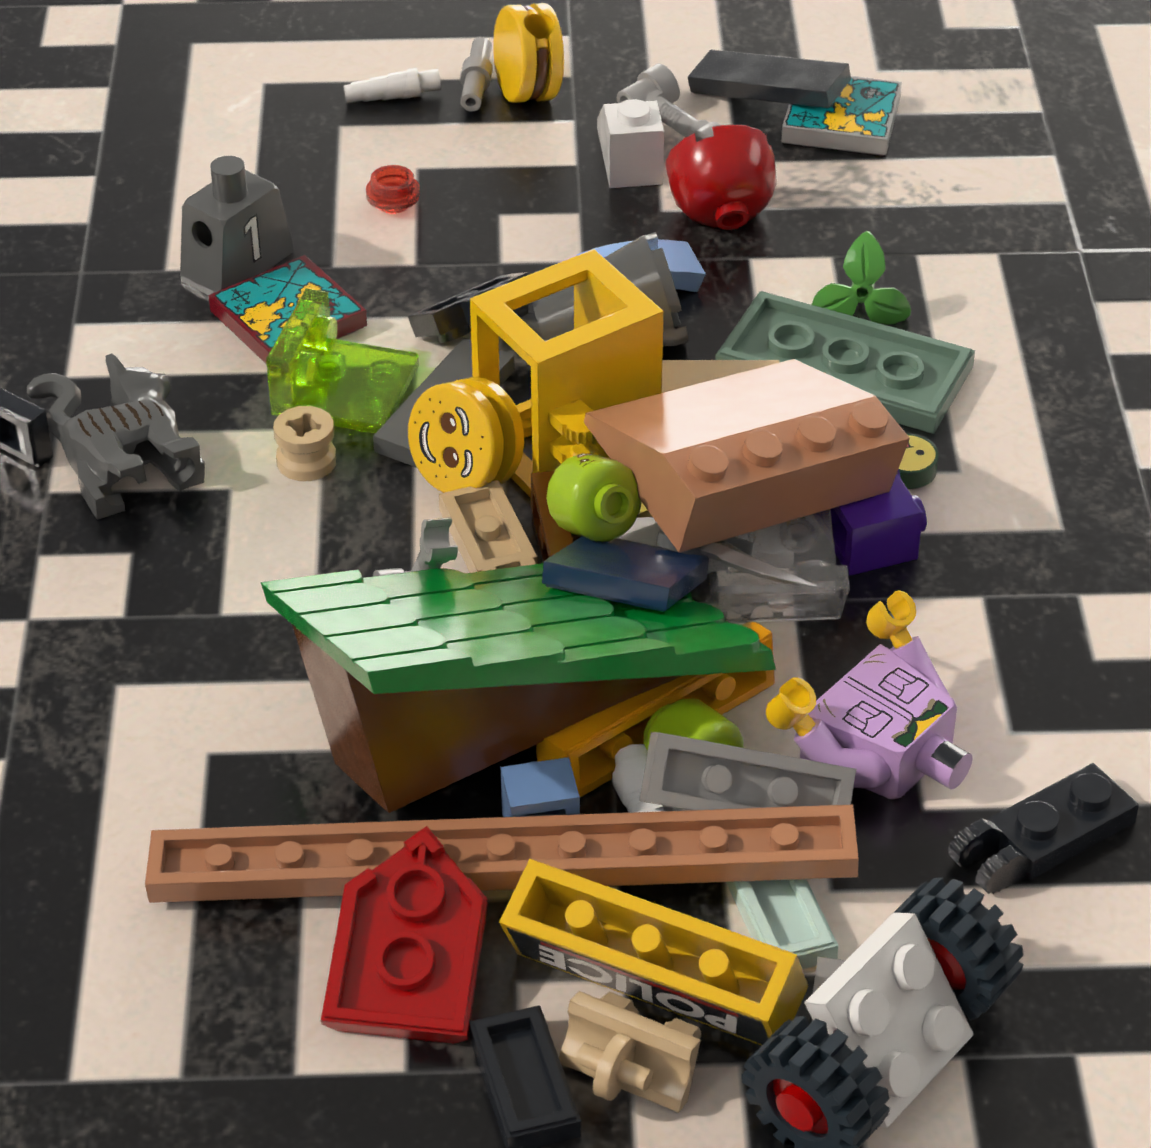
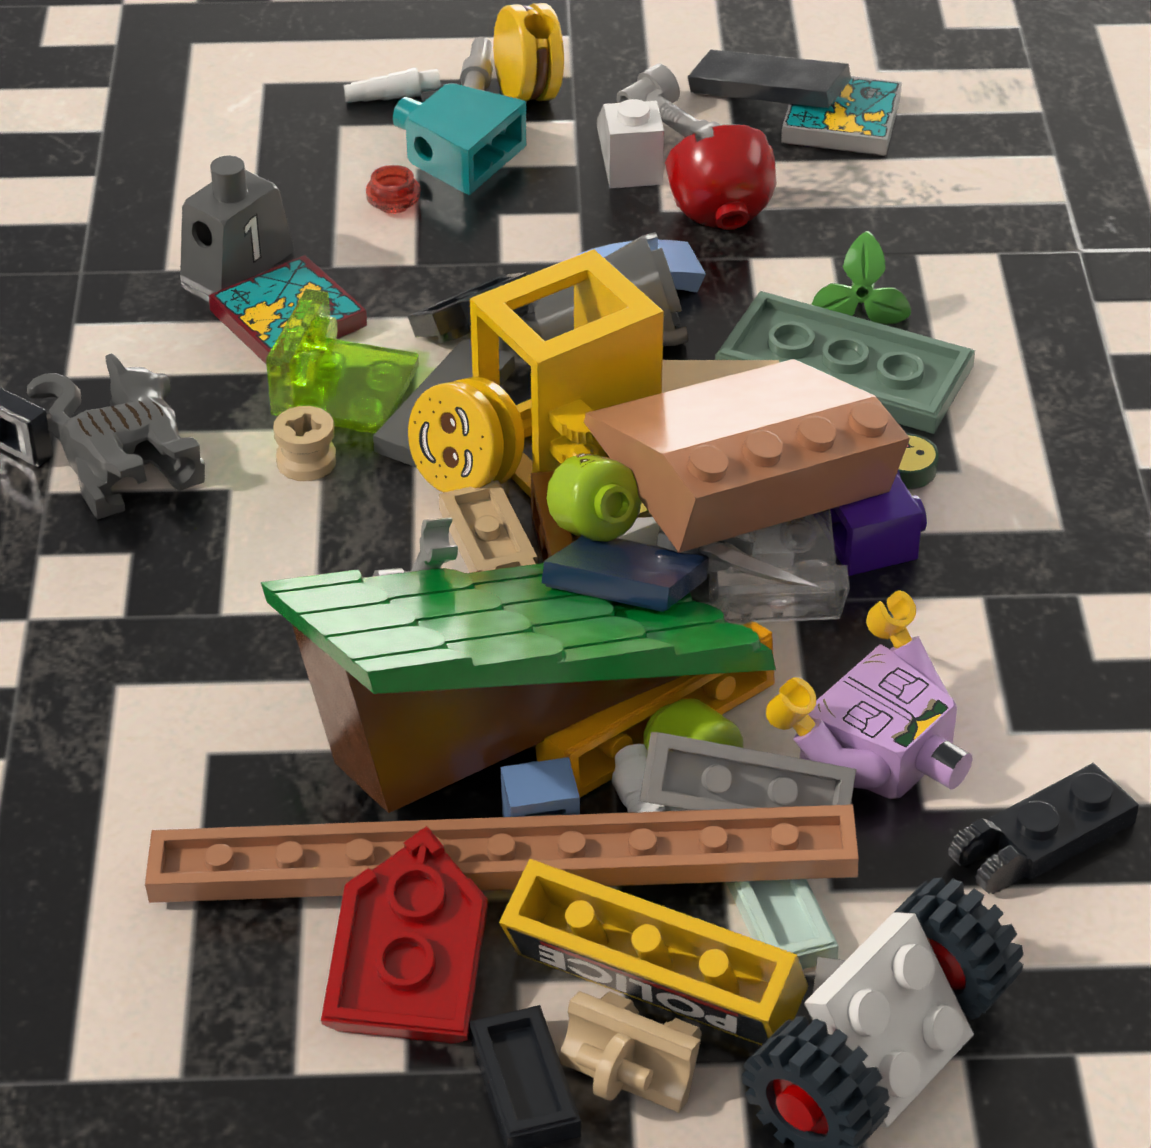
none -> teal torso [393,83,527,195]

